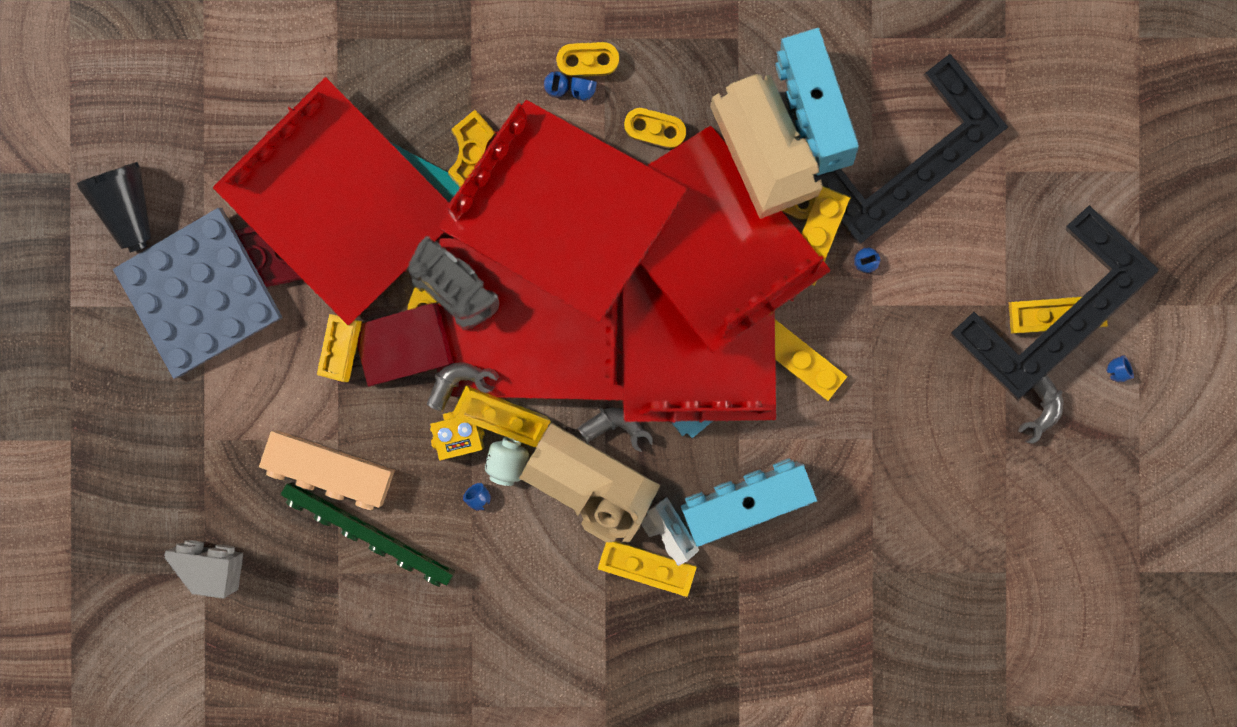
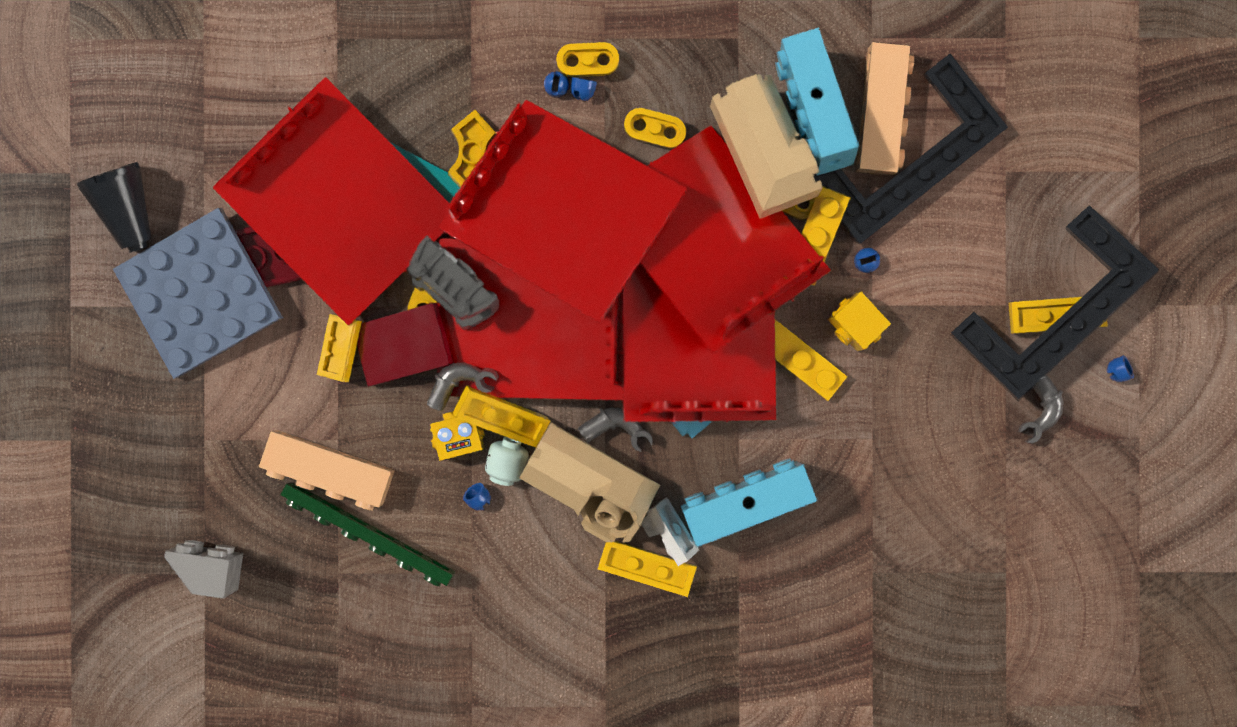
none -> yellow head [827,292,891,351]
none -> light nougat brick [855,42,914,176]

